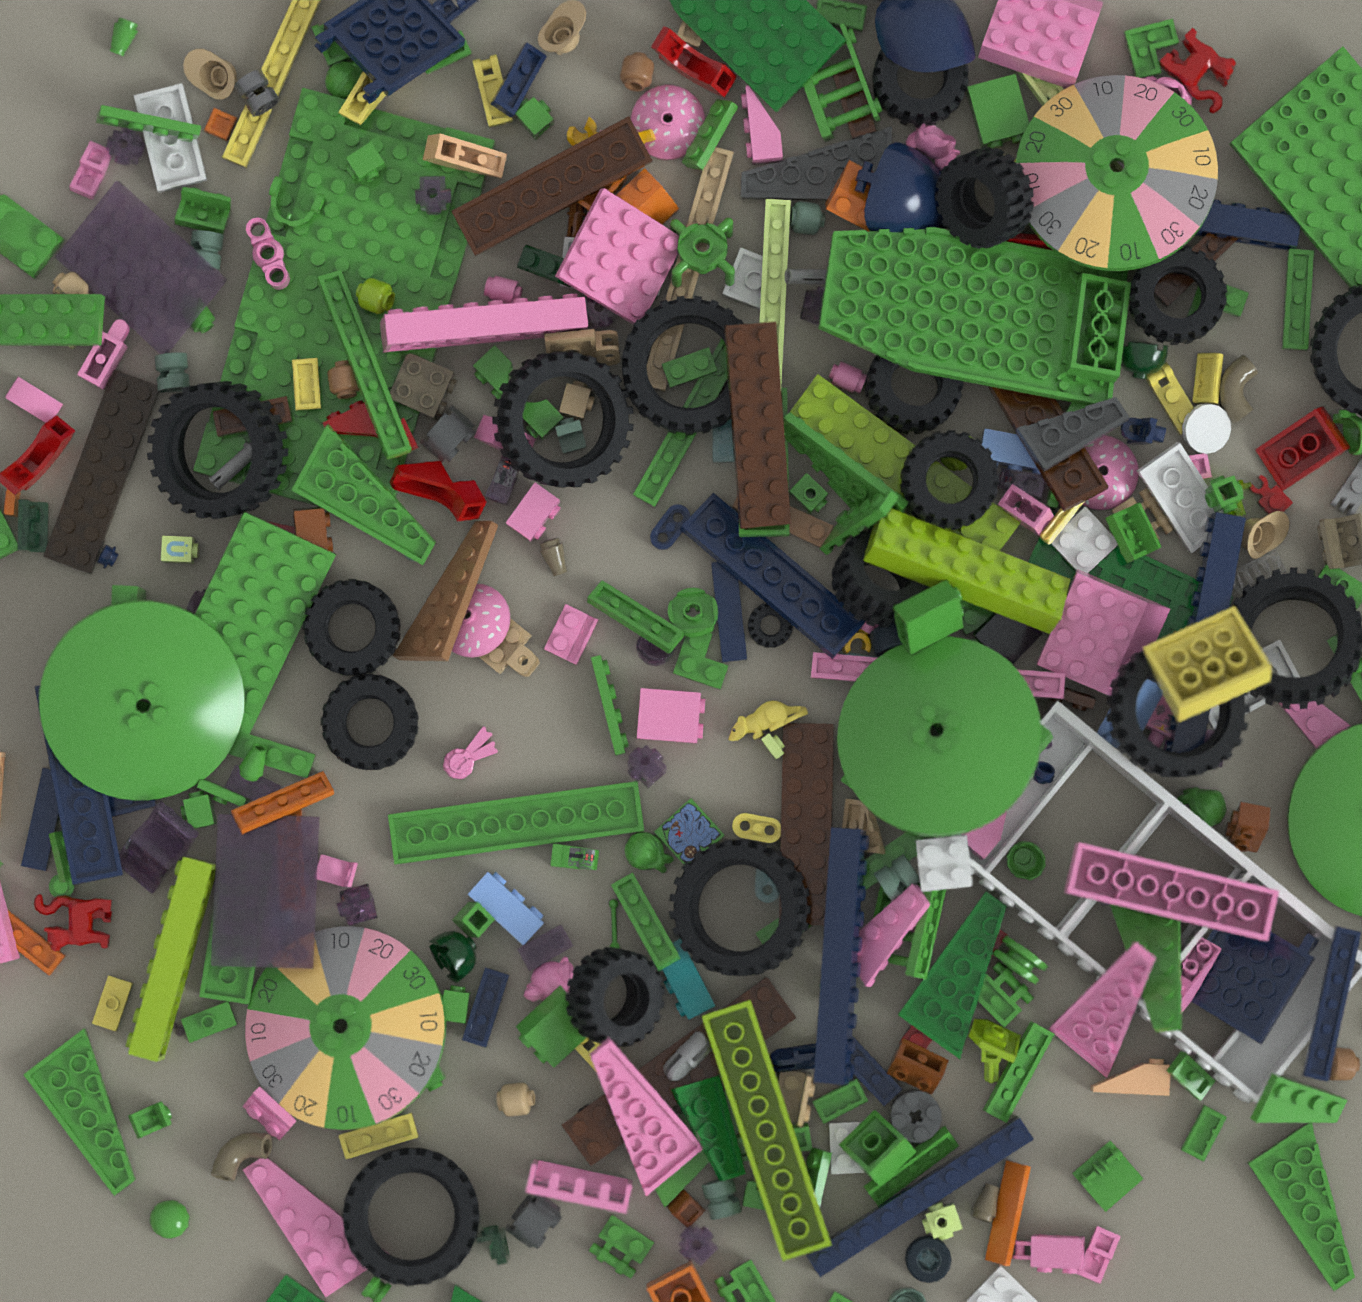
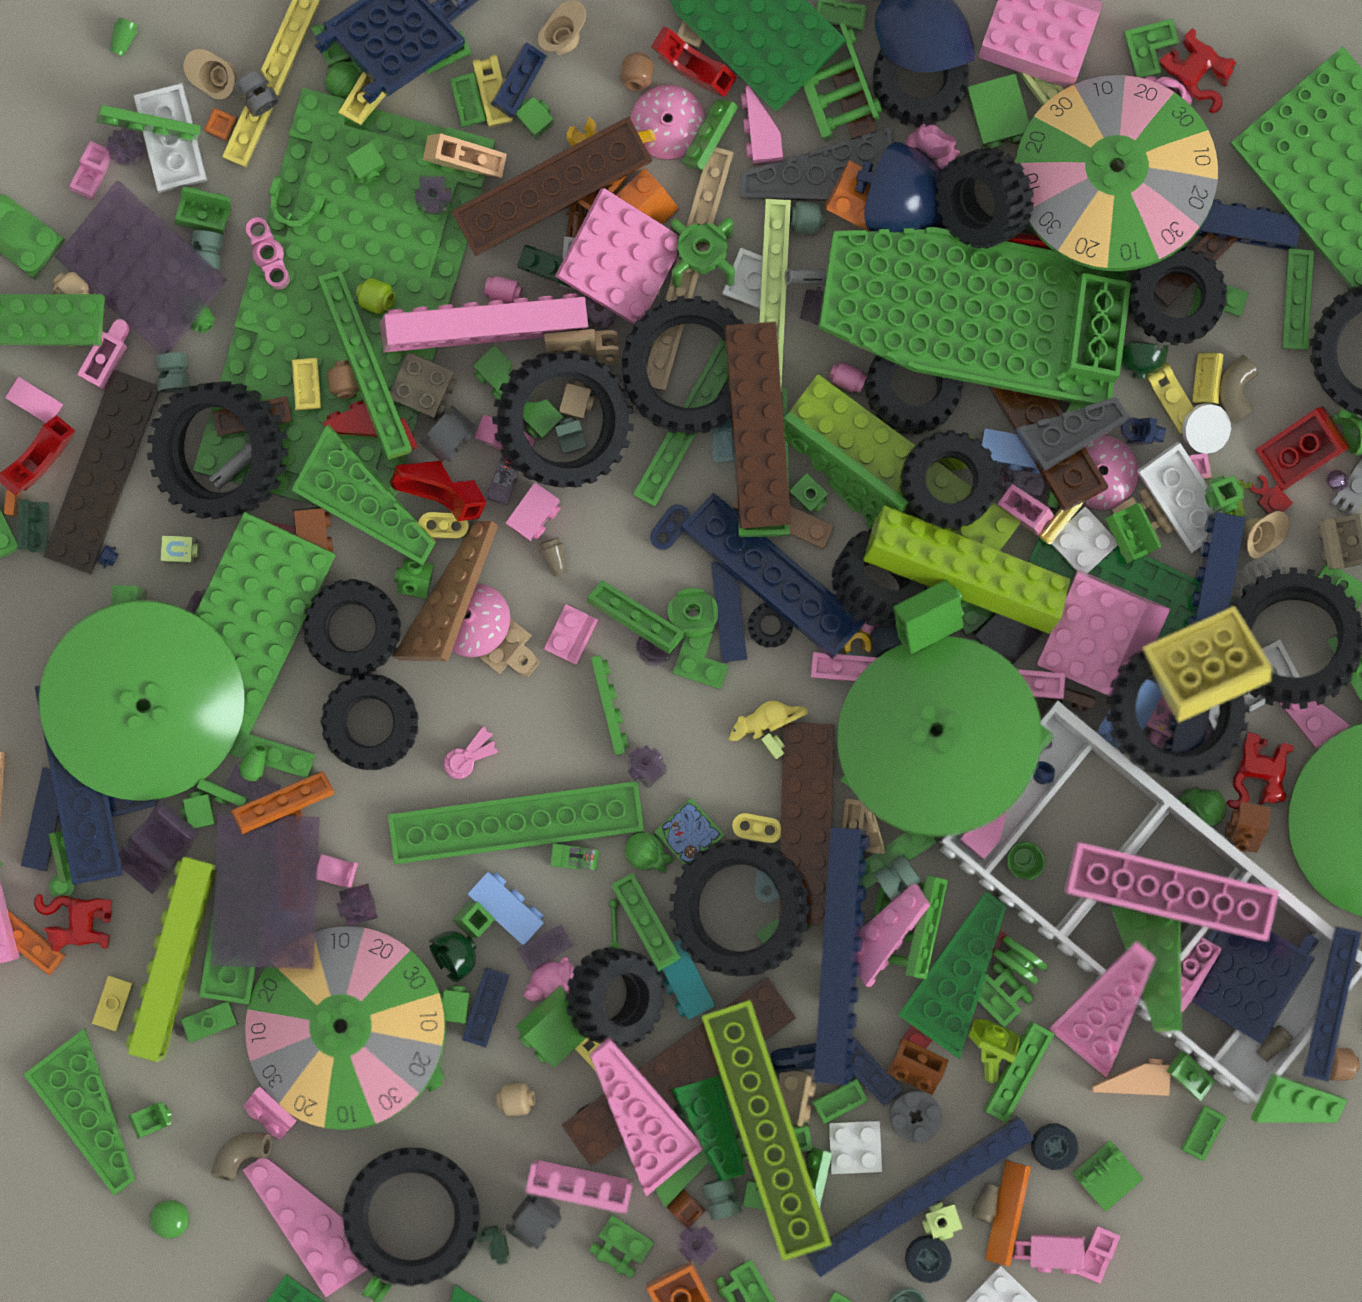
light yellow plate [338,1112,419,1160] -> none
bright pink brick [637,688,706,744] -> none
bright green plate [662,347,717,389] -> none
light grey arm [663,1032,713,1081] -> none
bright green wing [820,490,899,555] -> none
bright green slope [839,1110,916,1187] -> none
bright green plate [863,1126,959,1206] -> none
white plate [916,835,972,892] -> none
bright green wing [1248,1123,1355,1291] -> none
none -> bright green brick [394,558,434,599]
none -> light yellow plate [419,512,469,539]
none -> bright green plate [450,72,487,128]
none -> black wheel [1031,1123,1078,1170]
none -> red animal [1227,732,1294,810]
none -> dark tan cone [1256,1024,1293,1062]
none -> clear purple hinge [1326,469,1349,492]

